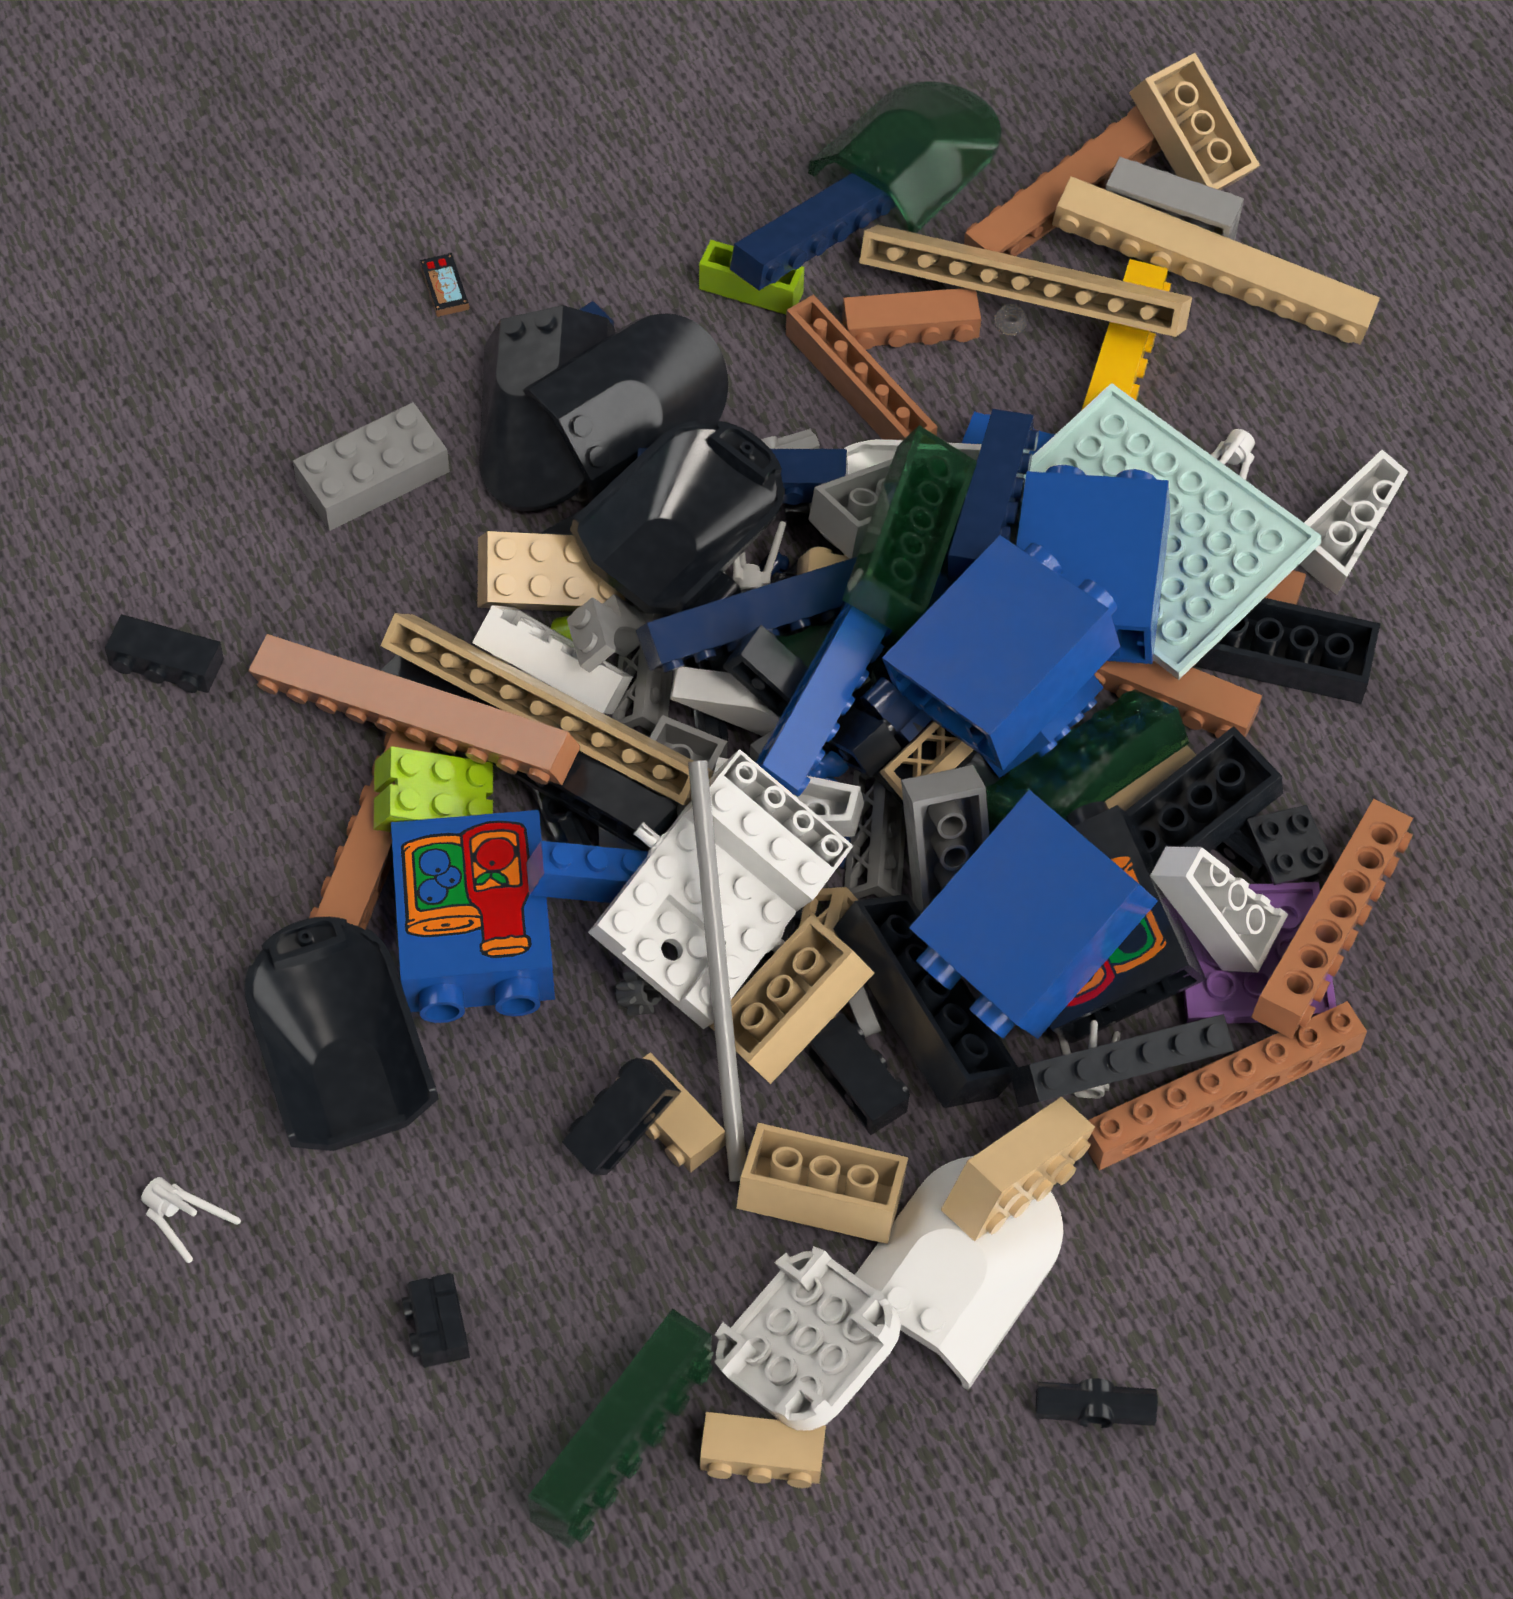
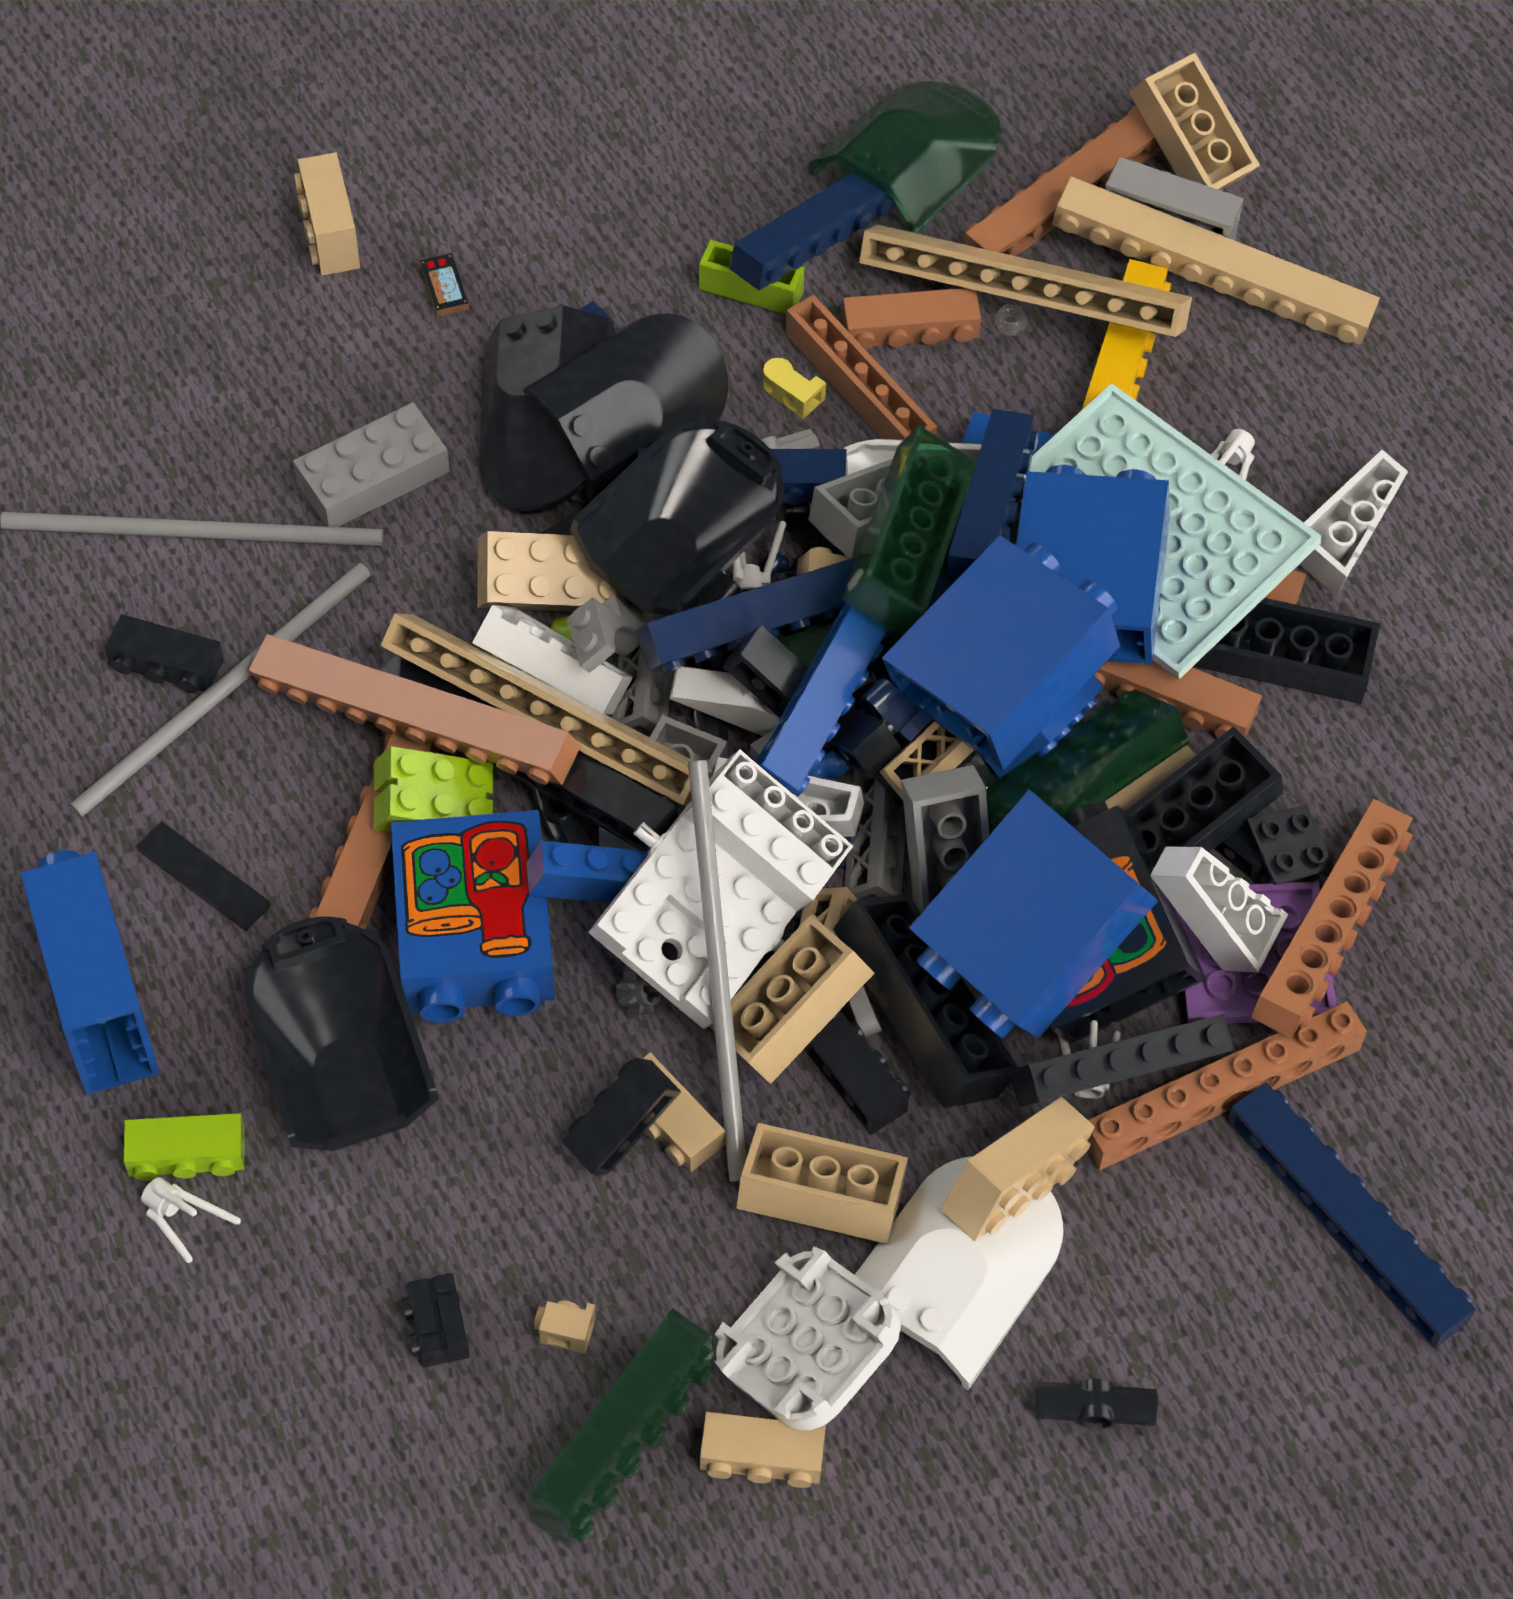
none -> light grey piece [1,512,383,546]
none -> blue brick [20,850,160,1095]
none -> light grey piece [69,563,370,818]
none -> lime brick [124,1113,245,1181]
none -> black tile [136,821,271,932]
none -> tan brick [294,152,360,276]
none -> tan brick [534,1301,596,1354]
none -> light yellow leg [763,358,826,419]
none -> dark blue brick [1228,1082,1476,1349]

